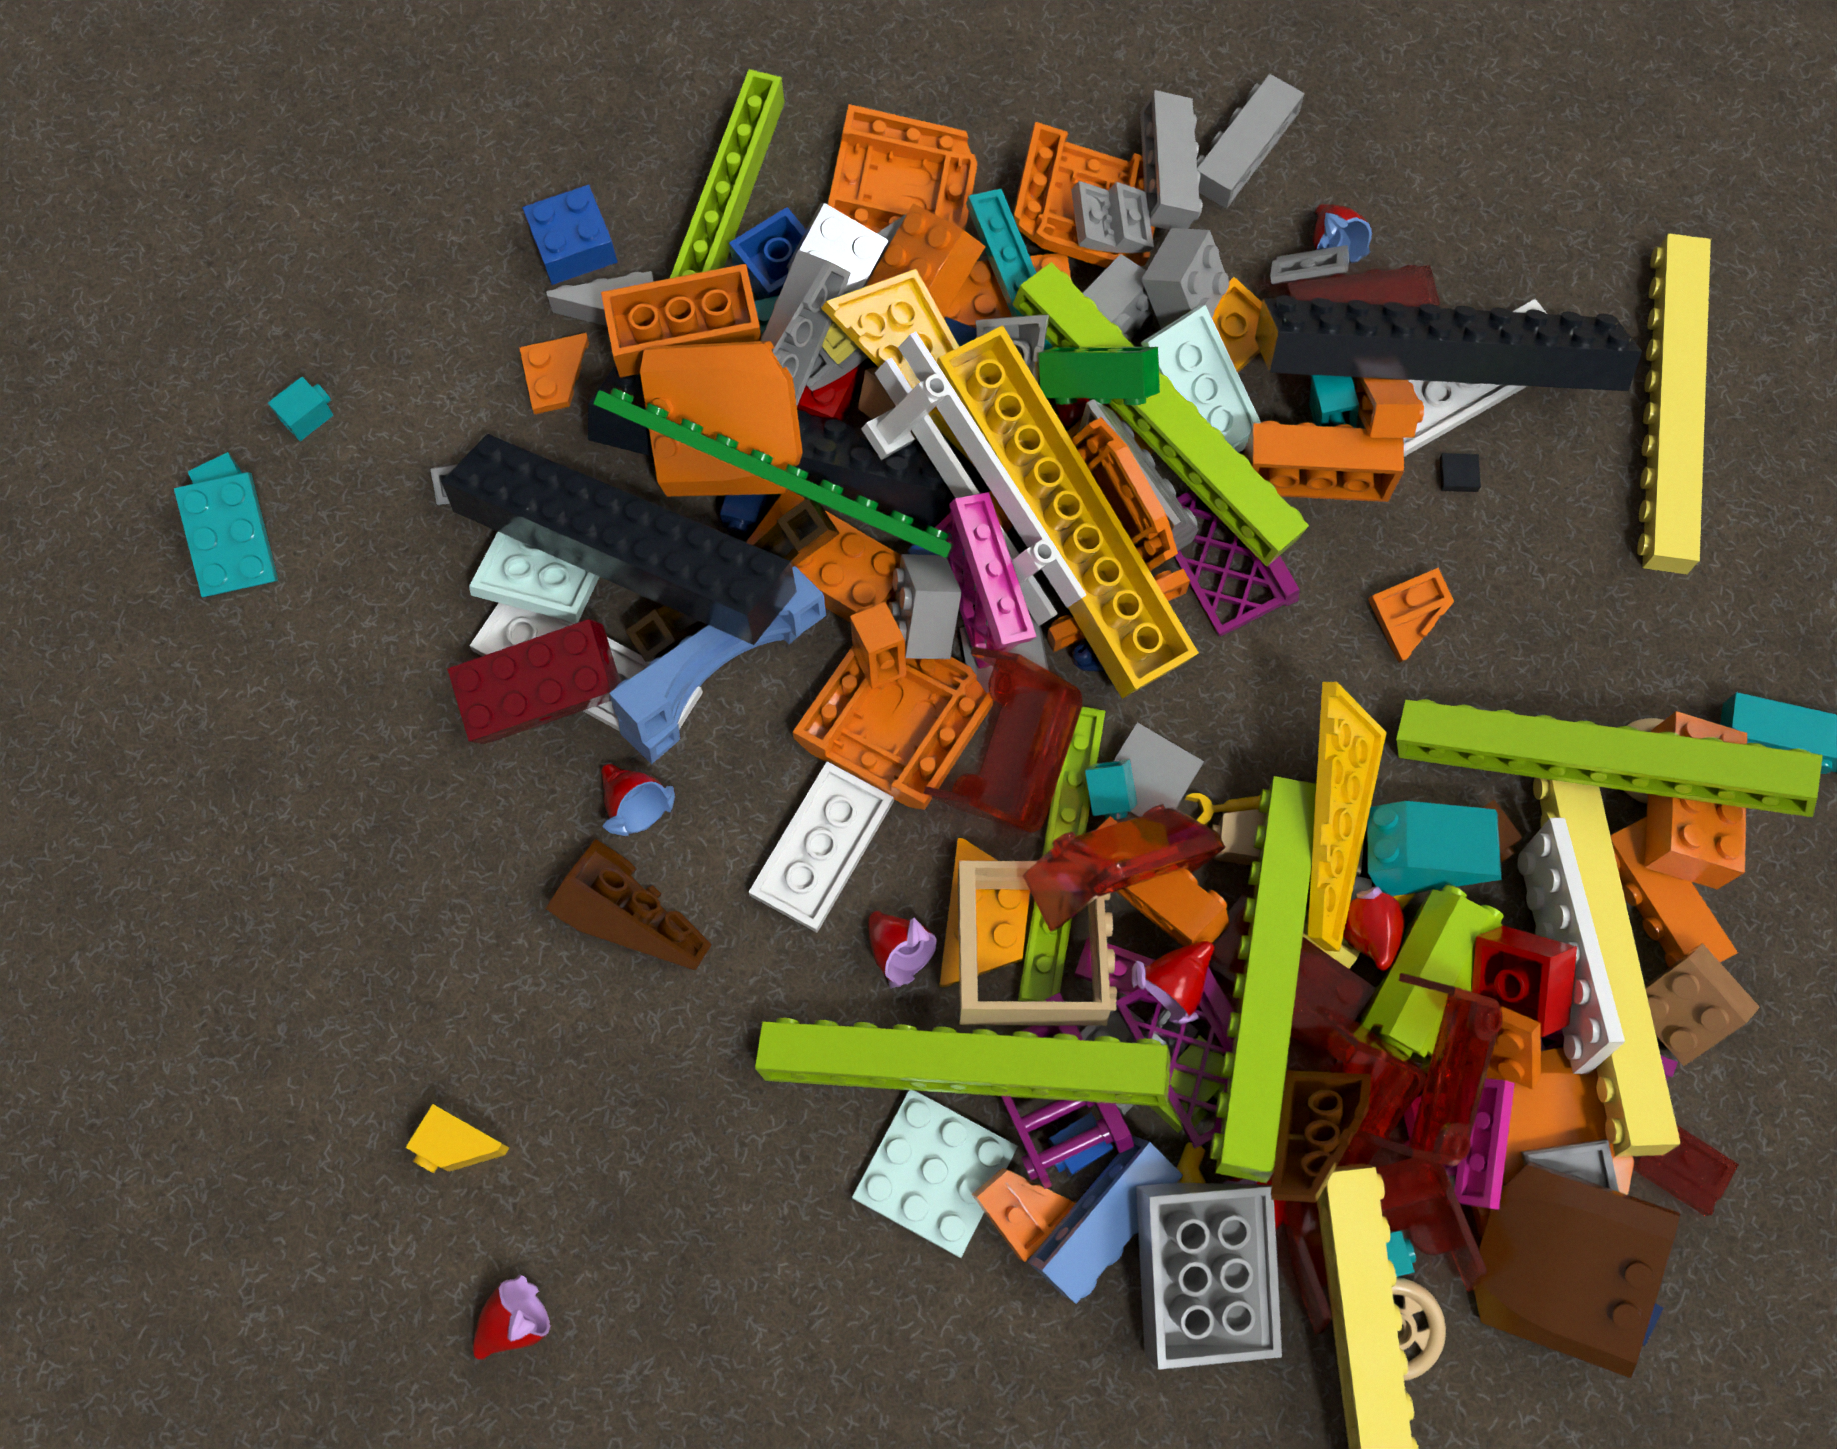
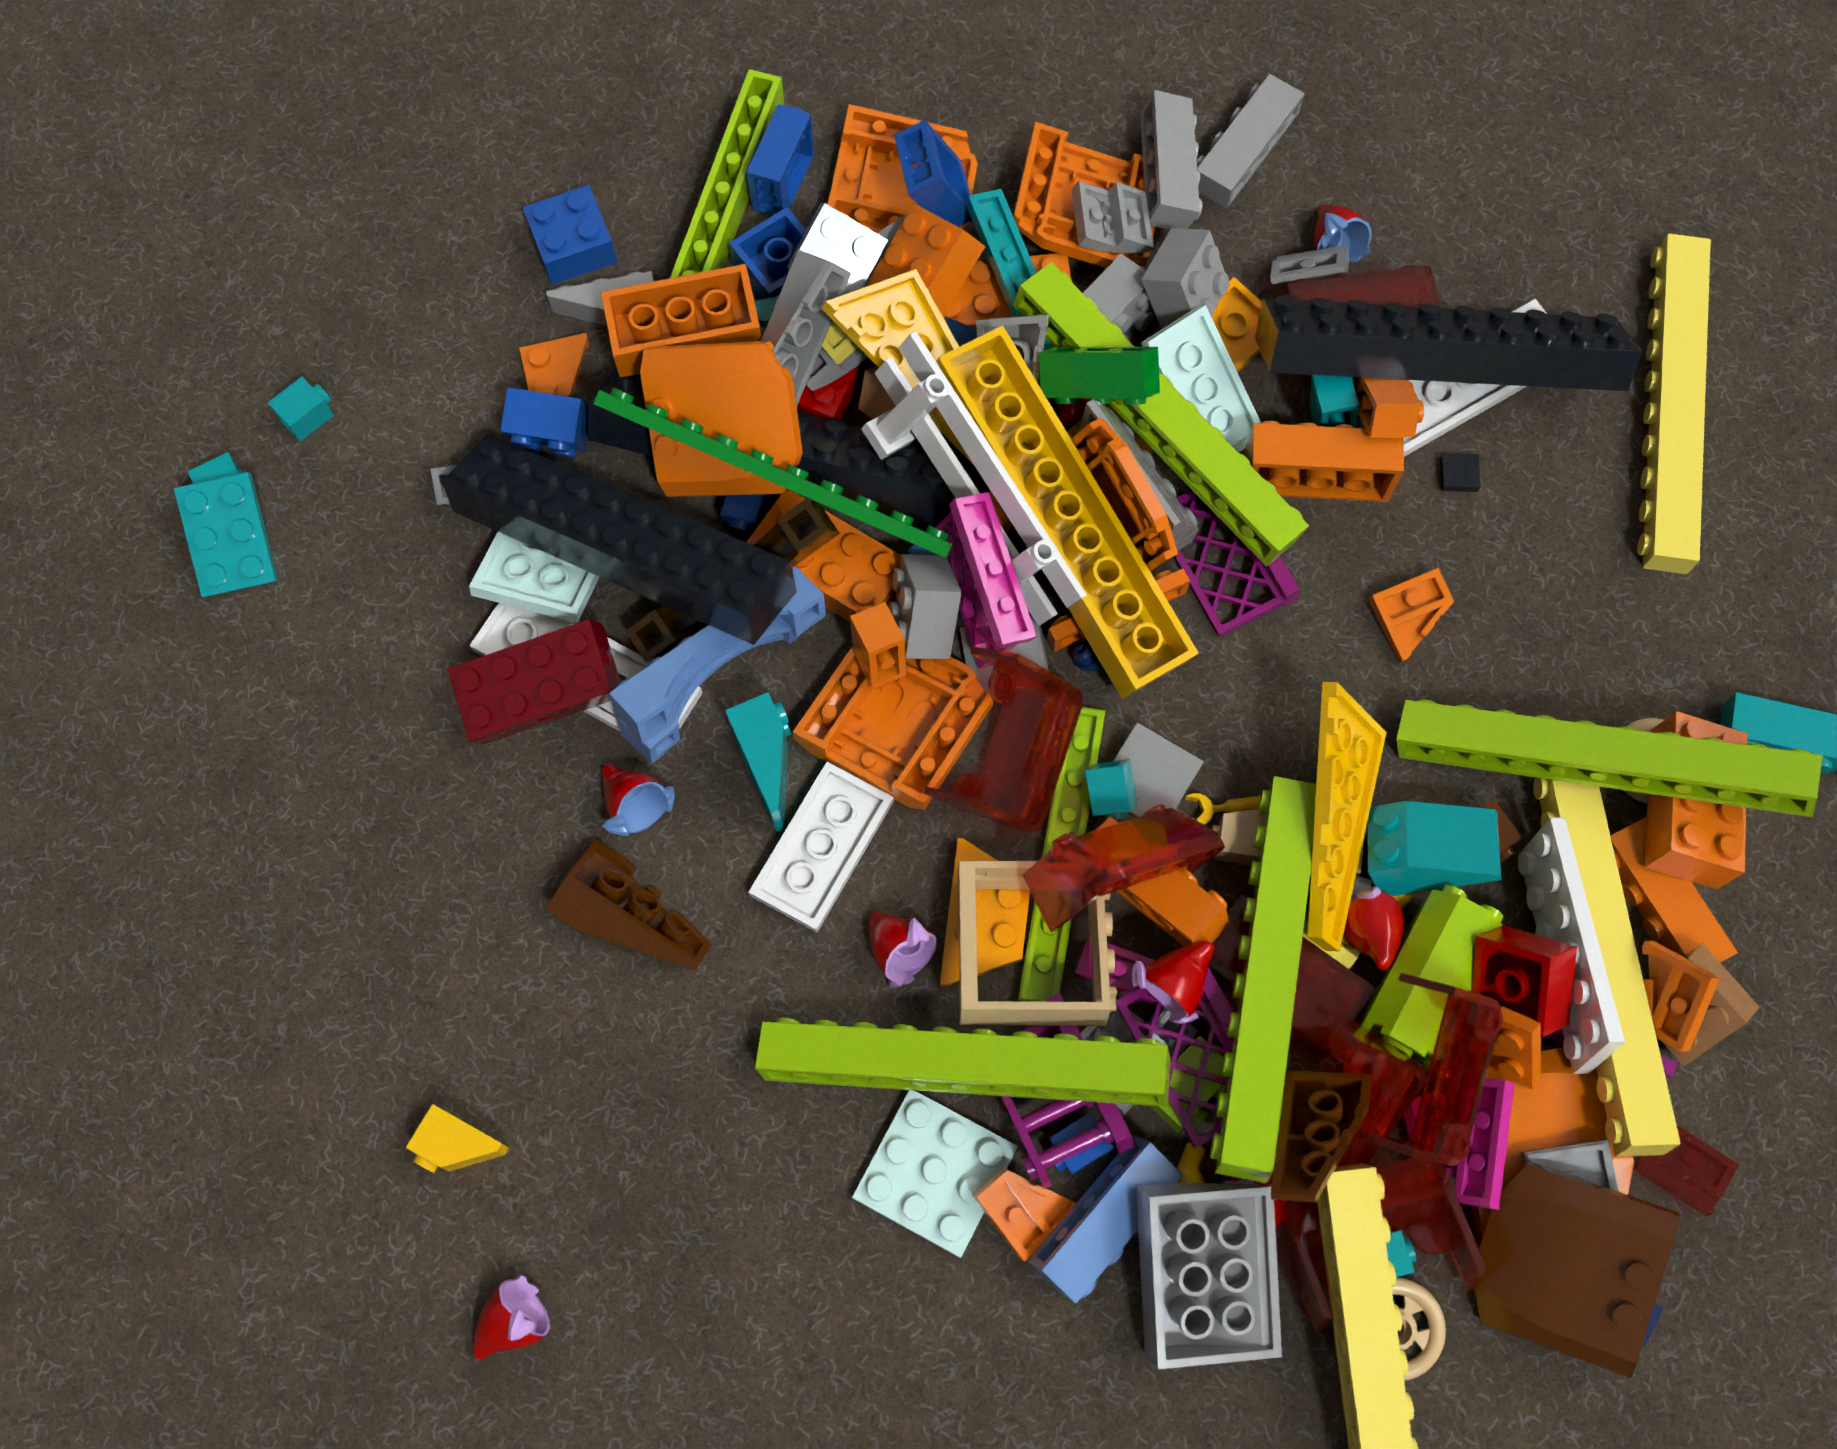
none -> blue brick [500,387,588,458]
none -> teal slope [725,692,792,833]
none -> blue window [747,104,815,216]
none -> blue window [894,120,972,227]
none -> orange wing [1642,941,1720,1053]

